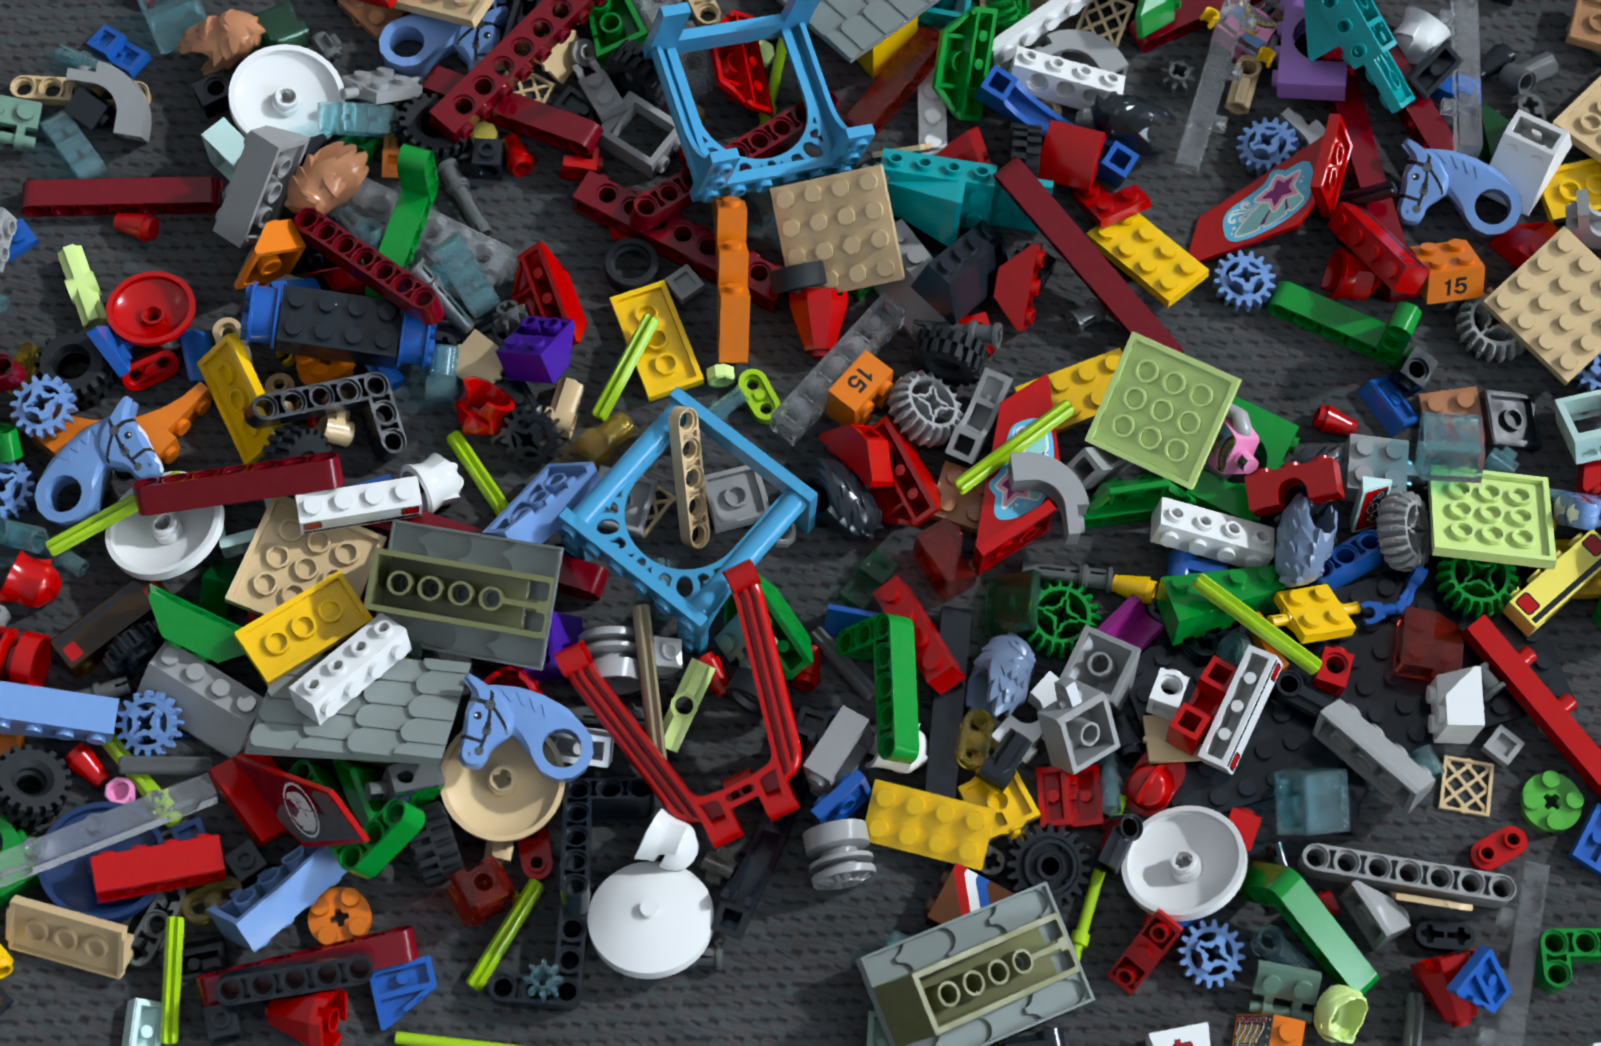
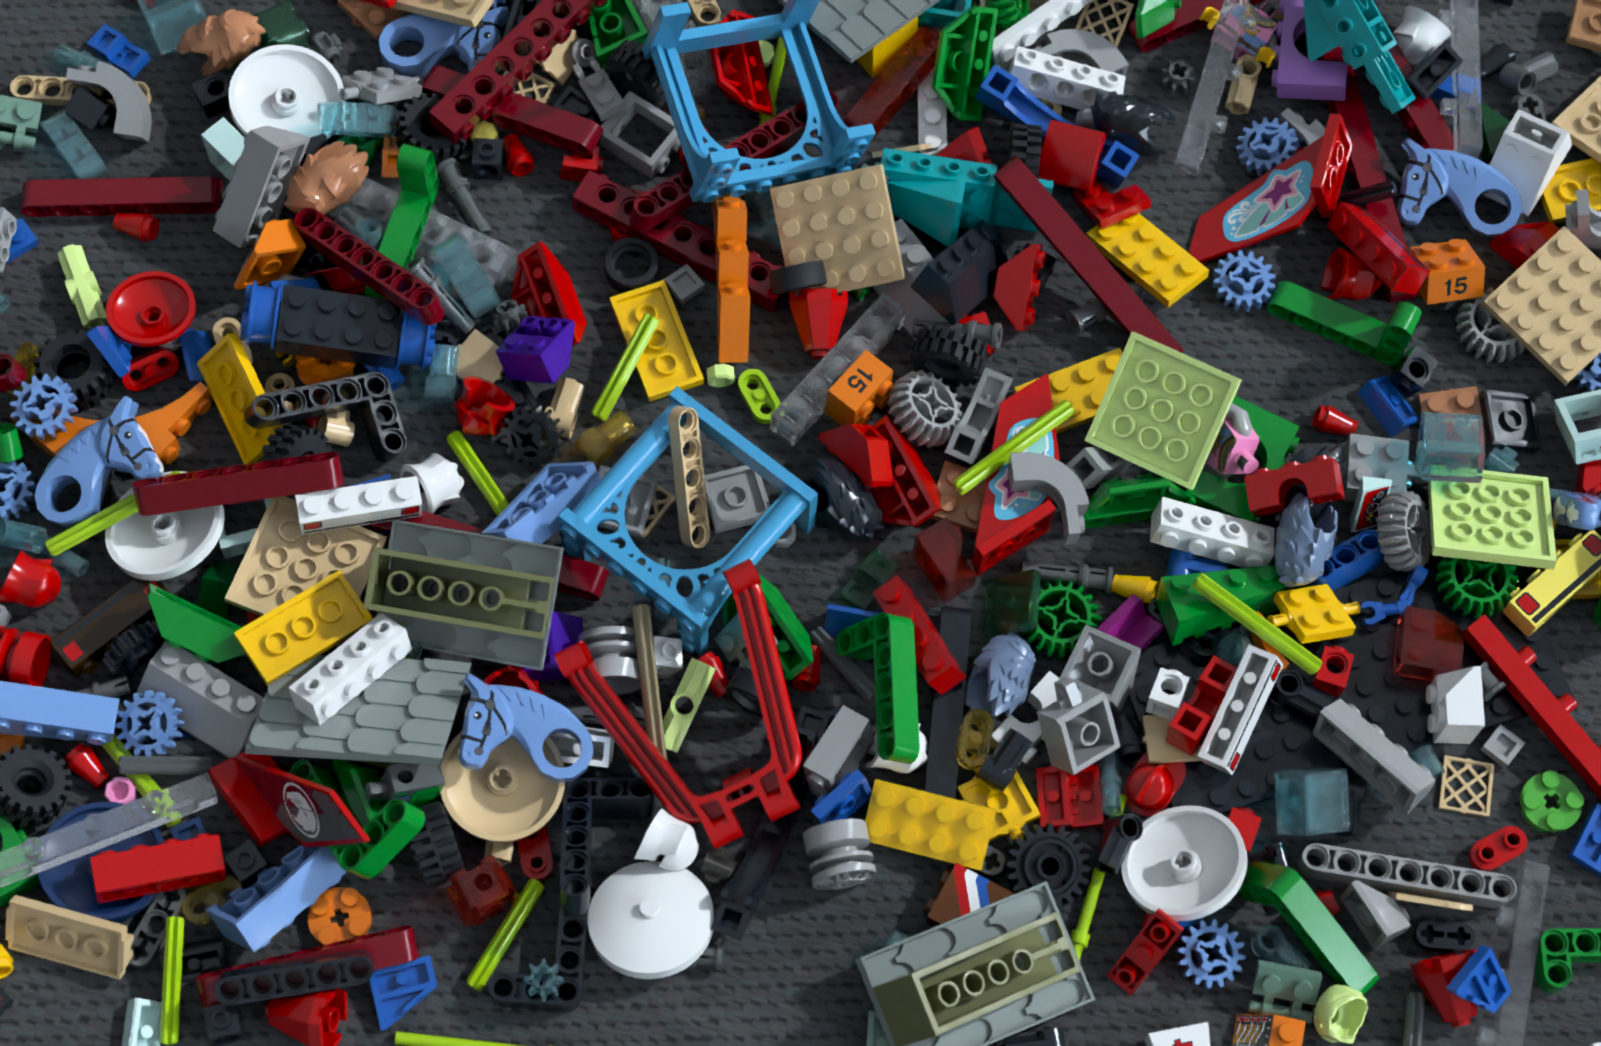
clear light blue pin [700,385,749,435] -> none

